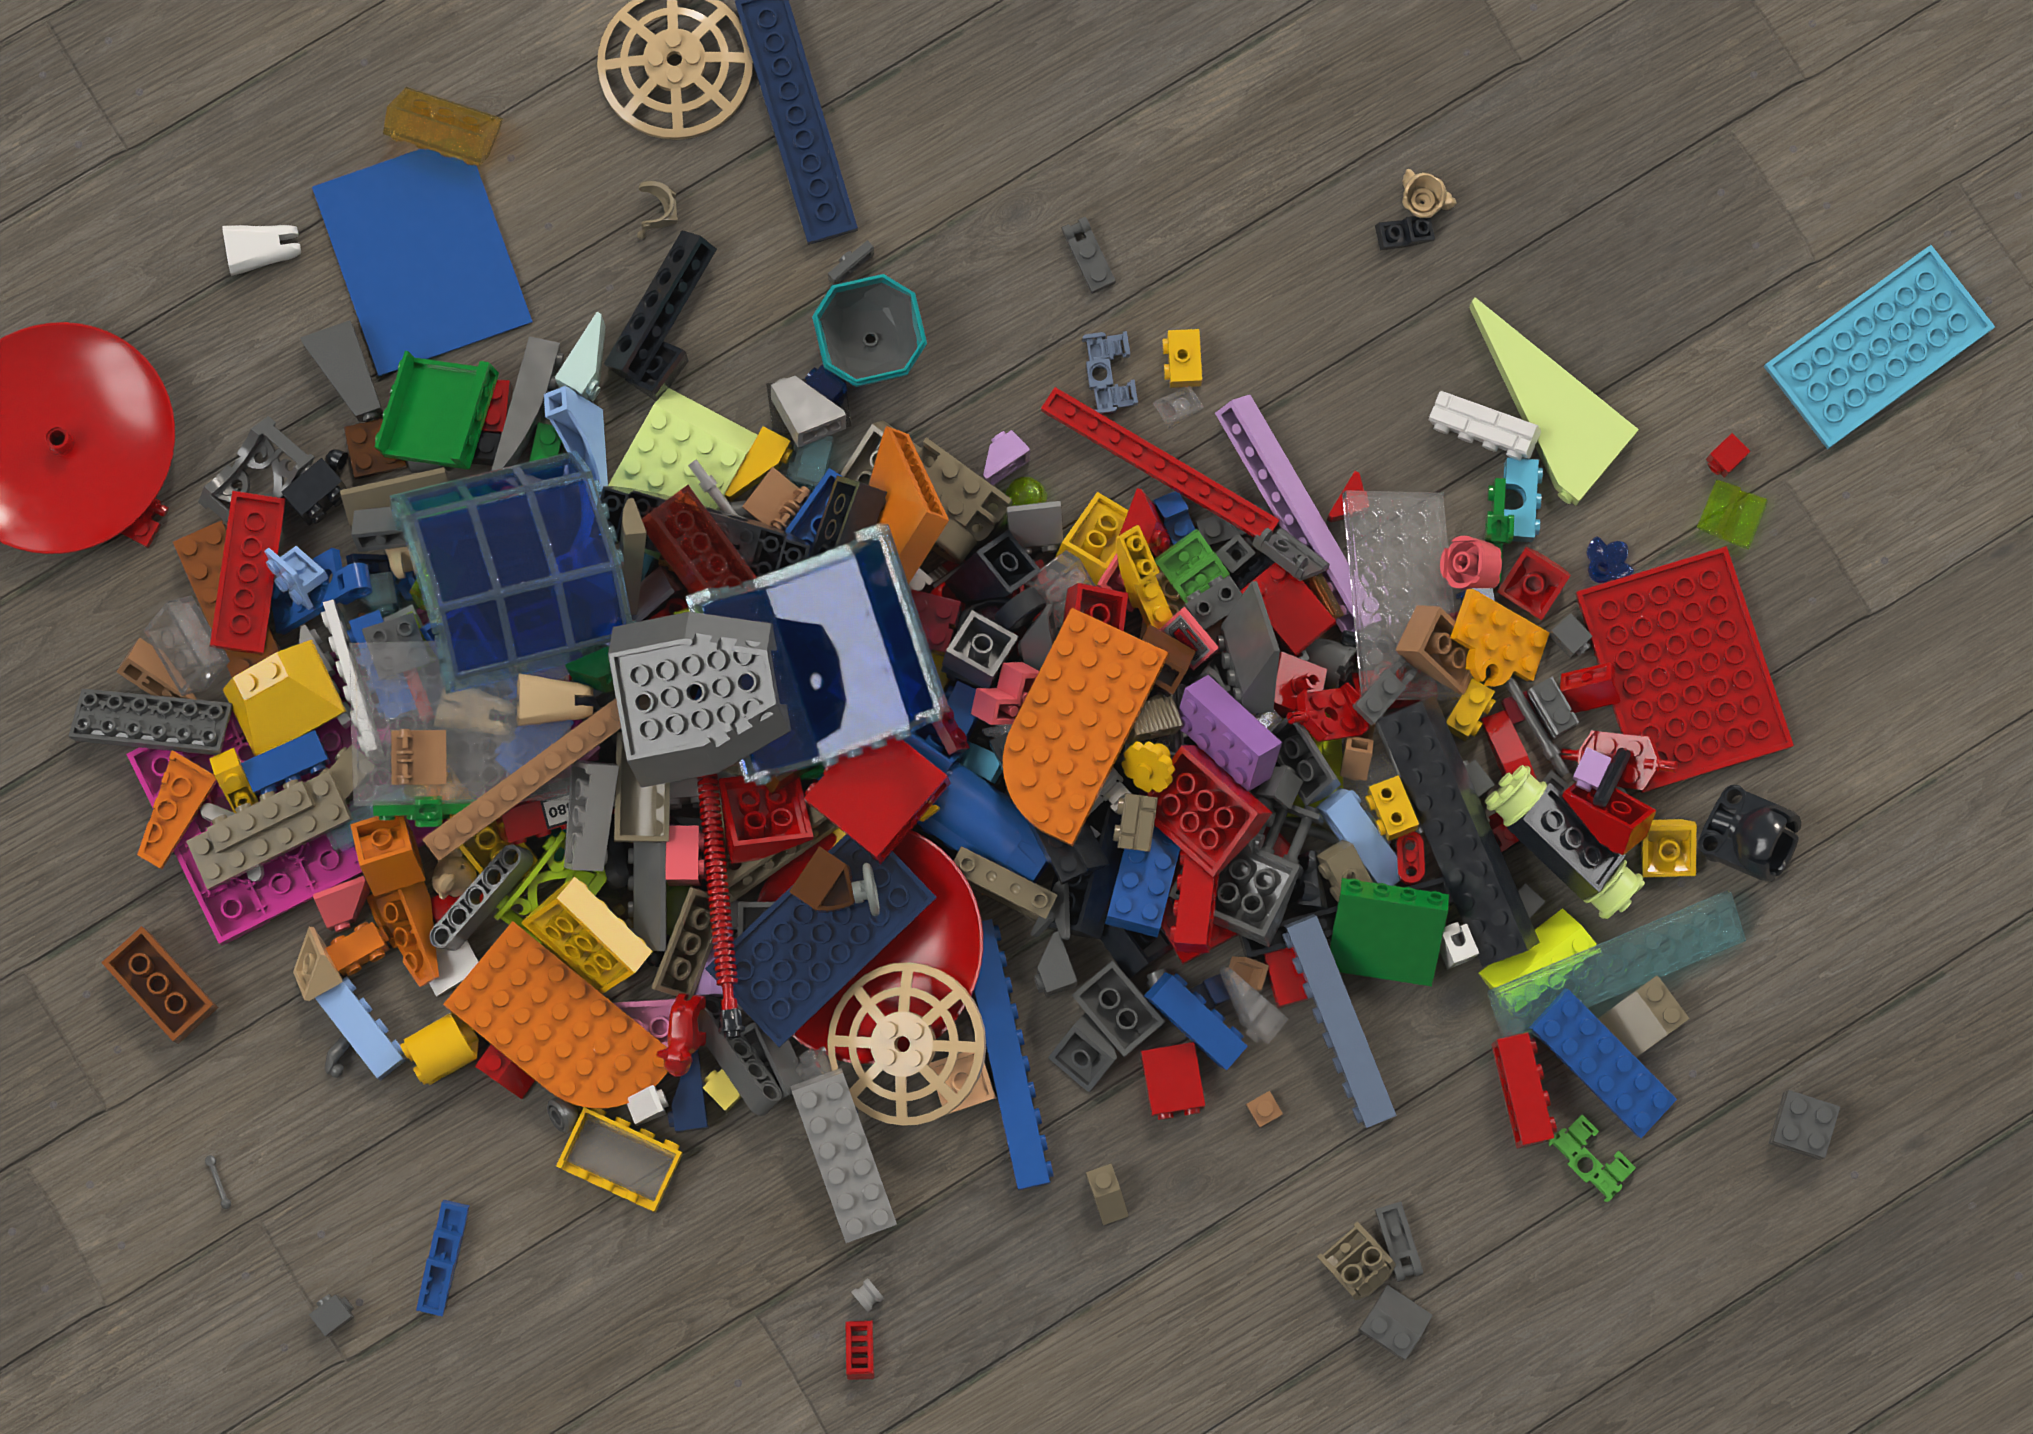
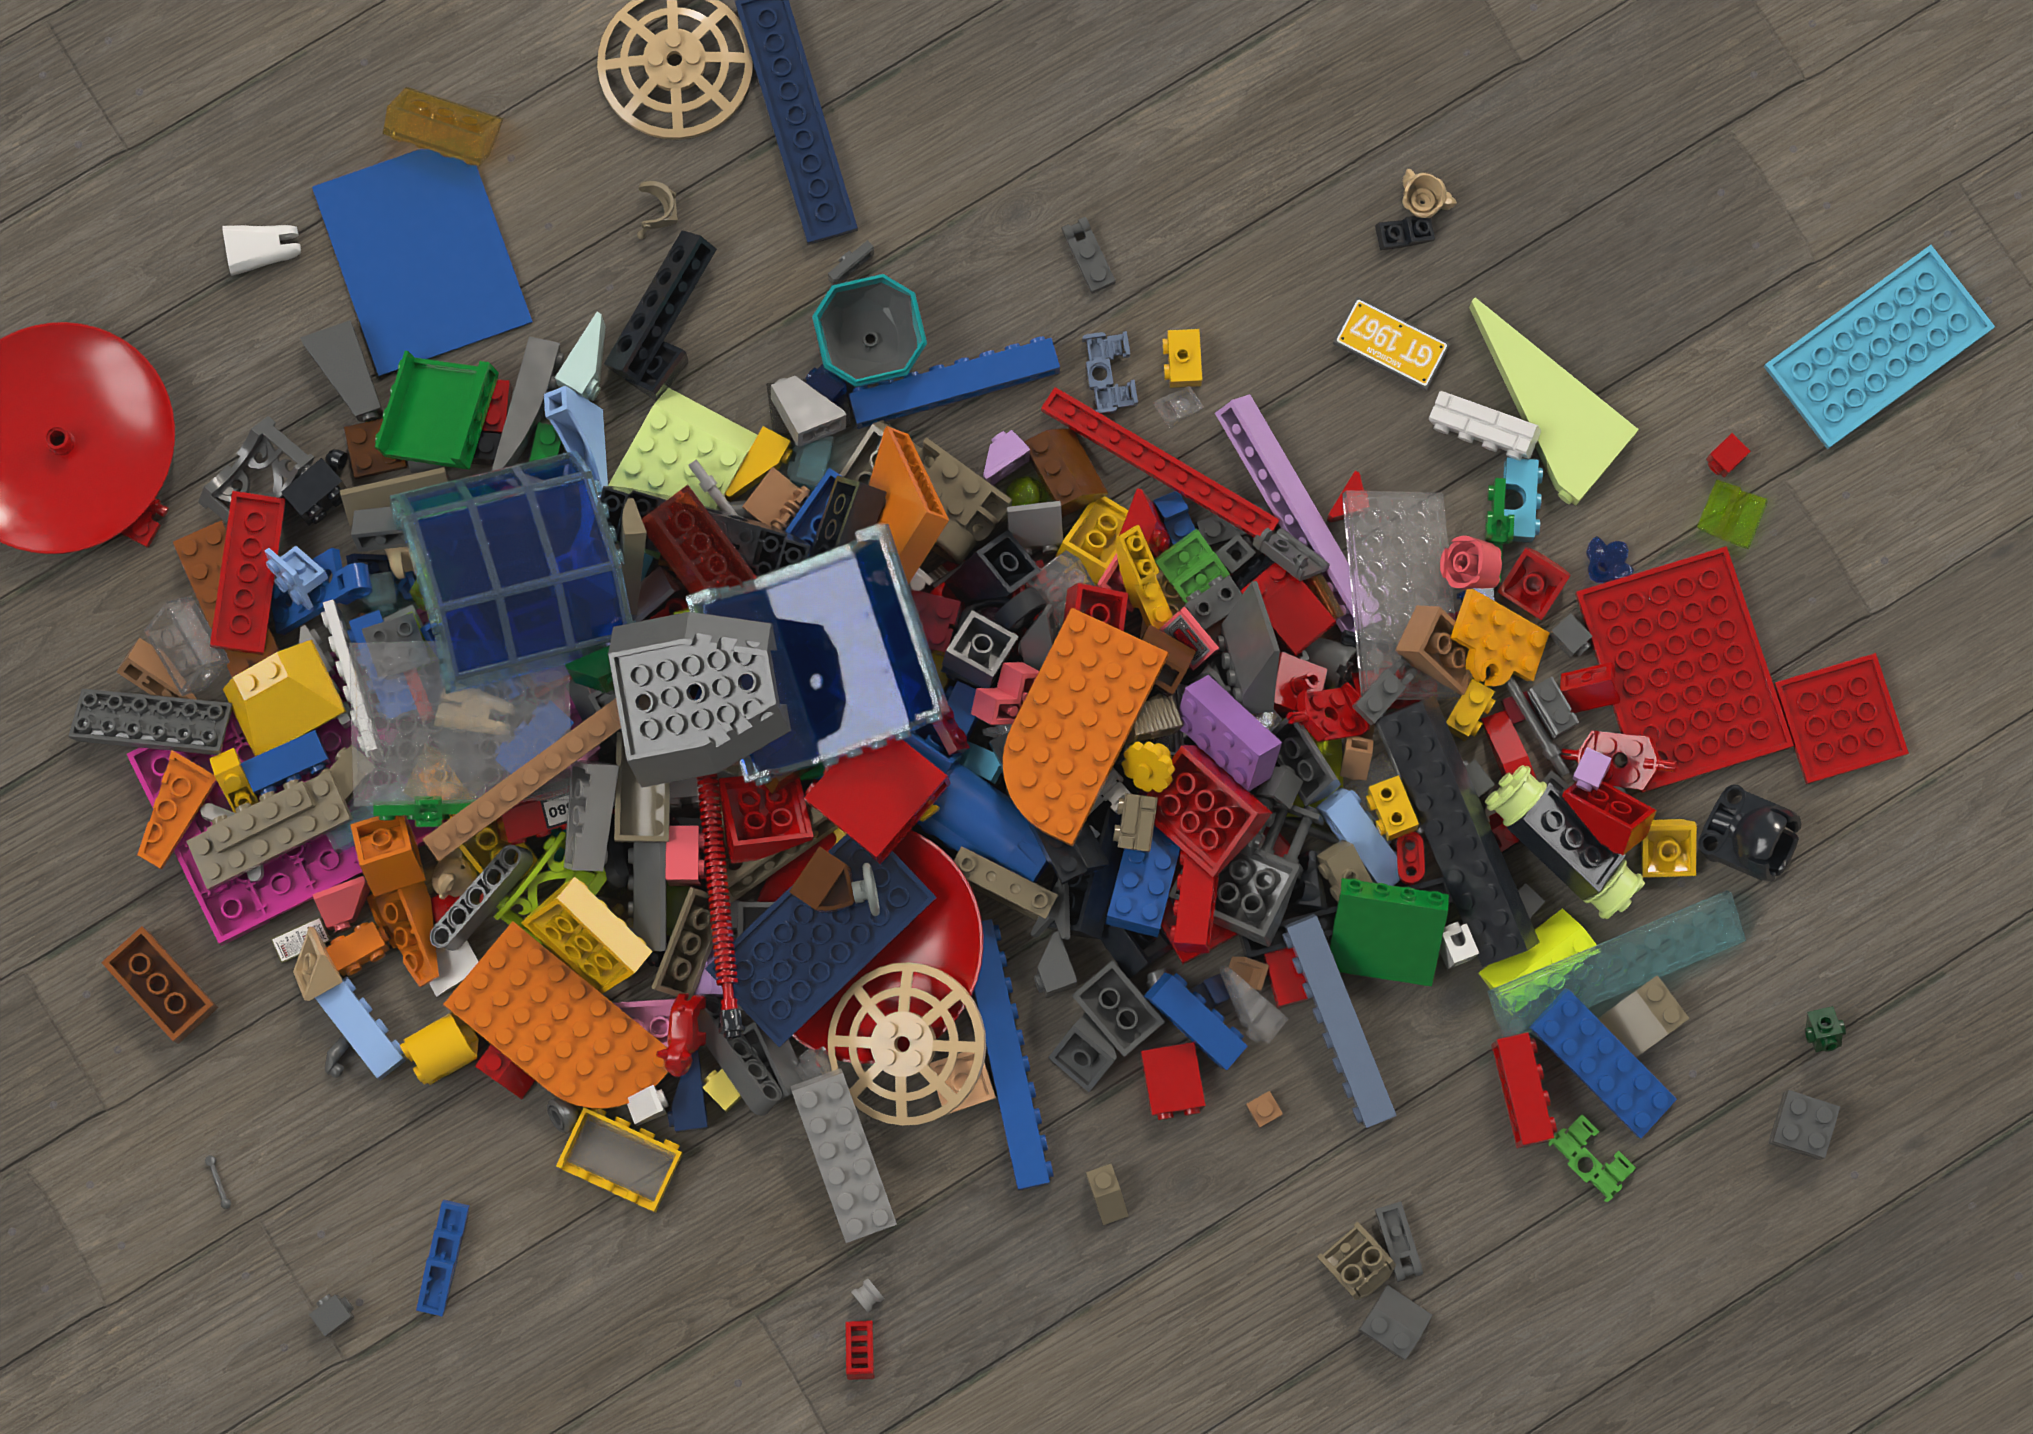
medium nougat hinge [391,729,446,785] -> none
tan piece [517,674,593,726] -> none
black axle [1593,748,1631,808] -> none
none -> tile [271,917,331,964]
none -> blue brick [849,336,1060,429]
none -> reddish brown slope [1024,428,1108,518]
none -> yellow tile [1333,297,1450,391]
none -> red plate [1774,653,1909,785]
none -> dark green brick [1805,1006,1846,1052]

